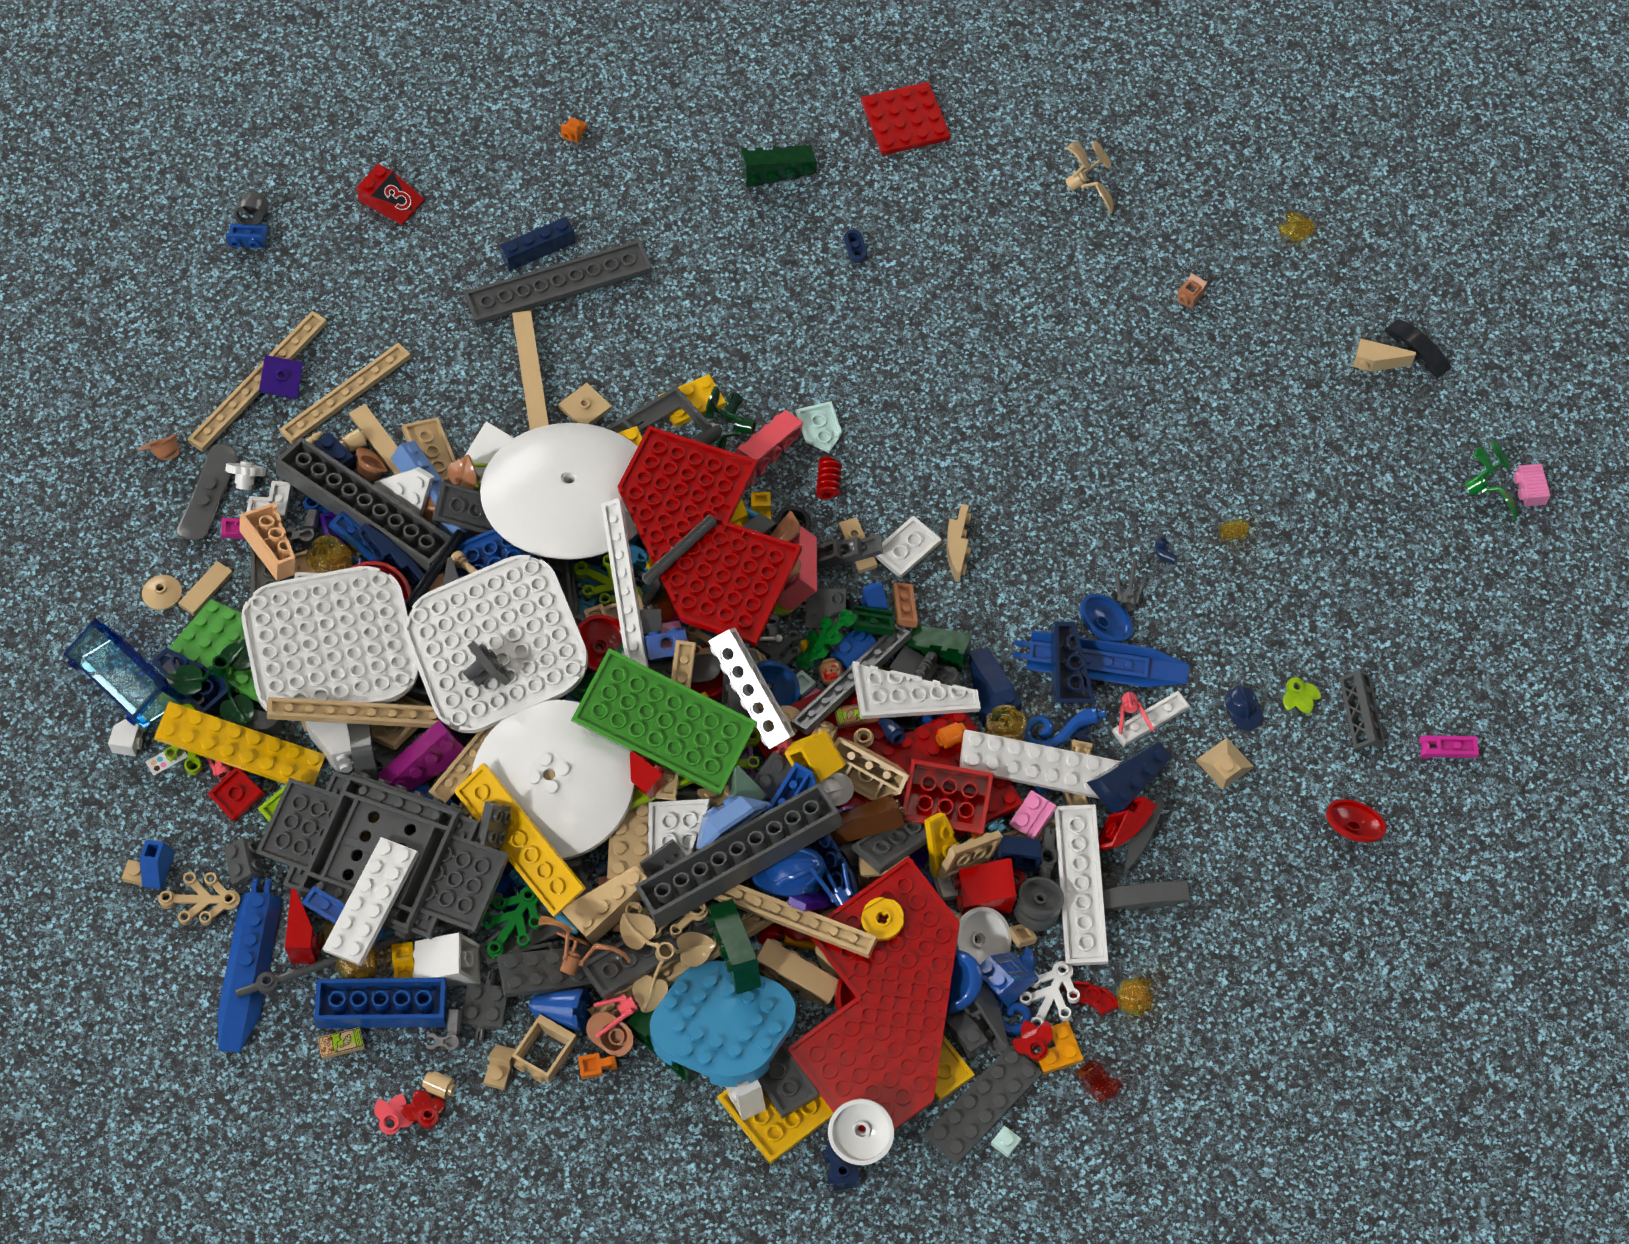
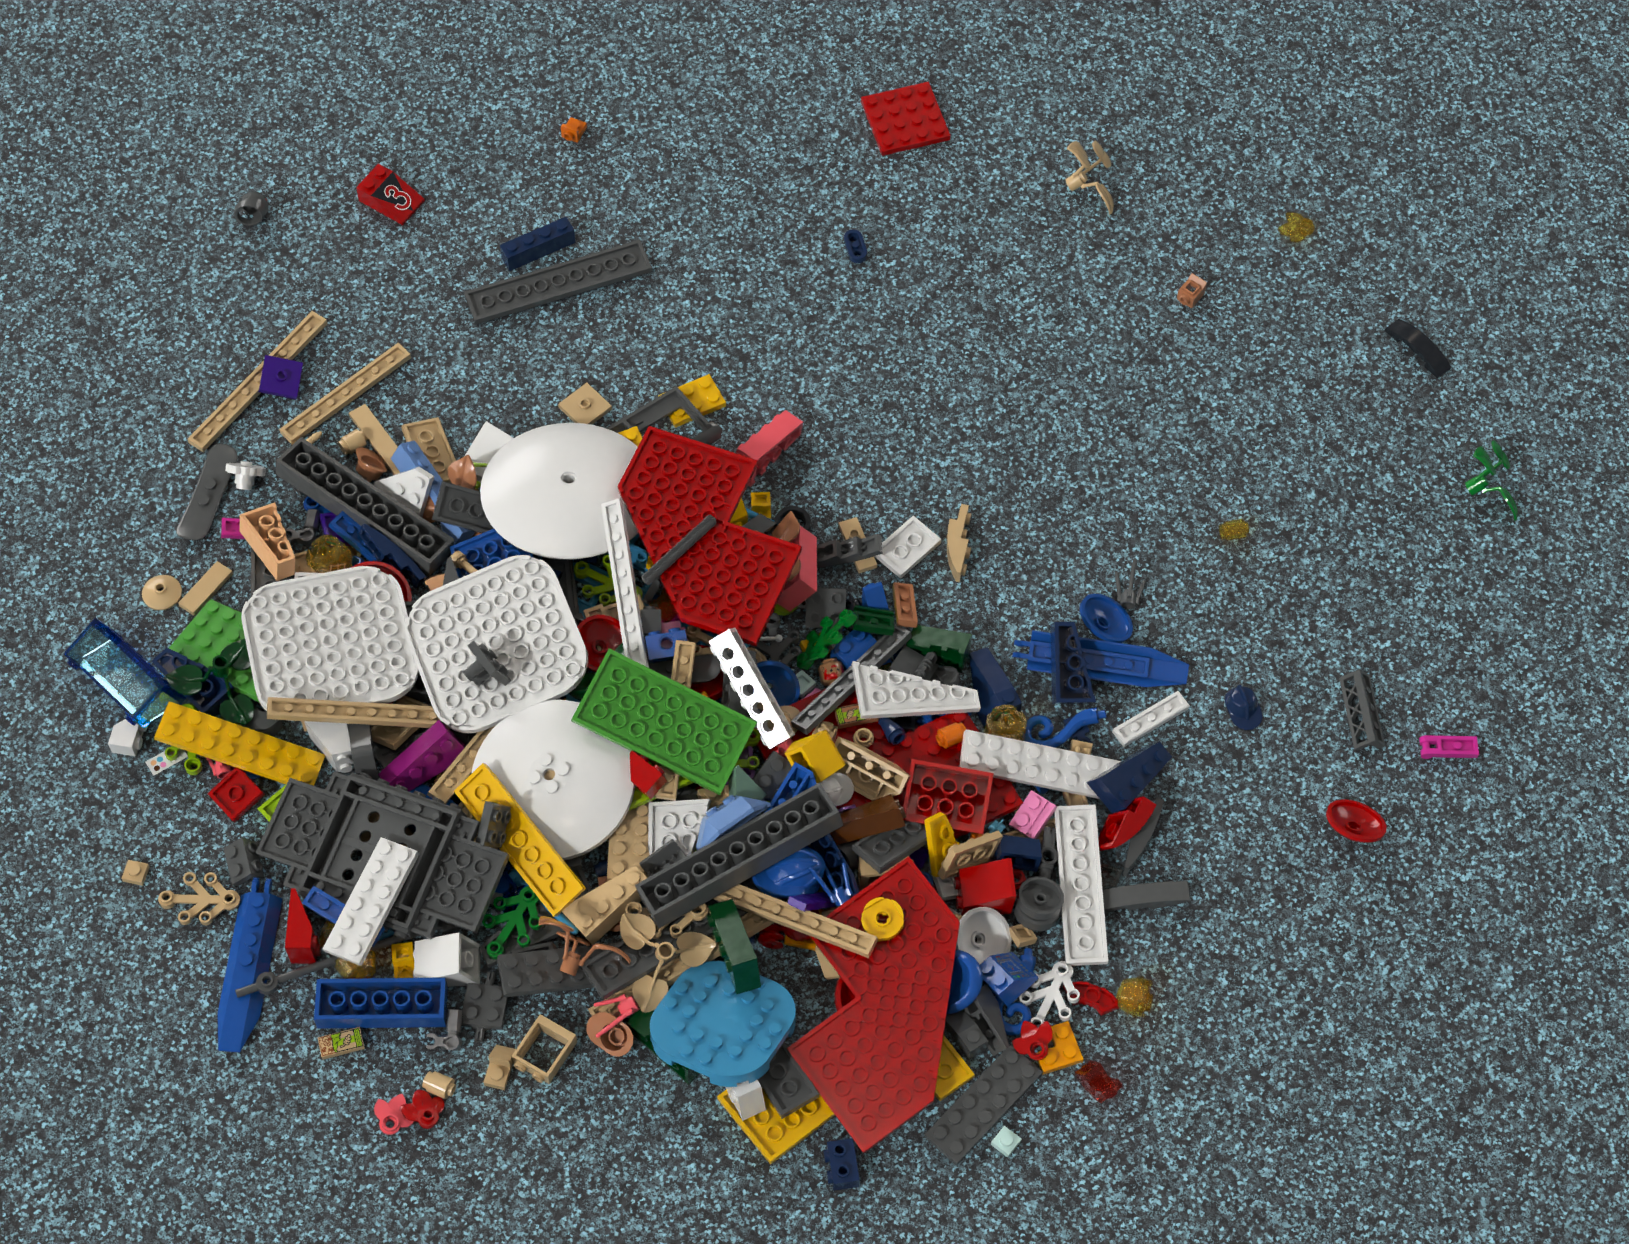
nougat piece [137,433,180,460] -> none
blue slope [139,840,175,890] -> none
blue bracket [226,224,268,249] -> none
white plate [246,481,292,519] -> none
dark blue brick [314,433,356,471] -> none
black axle [406,529,465,609] -> none
tan beam [512,310,549,430] -> none
blue cone [529,988,591,1031] -> none
orange plate [578,1053,618,1080] -> none
dark green plant [706,386,756,450] -> none
dark green wedge [741,145,817,187] -> none
tan wedge [756,938,838,1008] -> none
light aqua tile [795,401,842,453] -> none
red piece [816,457,842,500] -> none
white dish [828,1099,894,1165] -> none
coral plant [1118,692,1154,734] -> none
dark blue arm [1155,537,1178,565] -> none
tan slope [1196,738,1254,790] -> none
lime plate [1283,677,1321,715] -> none
tan slope [1353,338,1416,371] -> none
bright pink brick [1513,463,1550,507] -> none

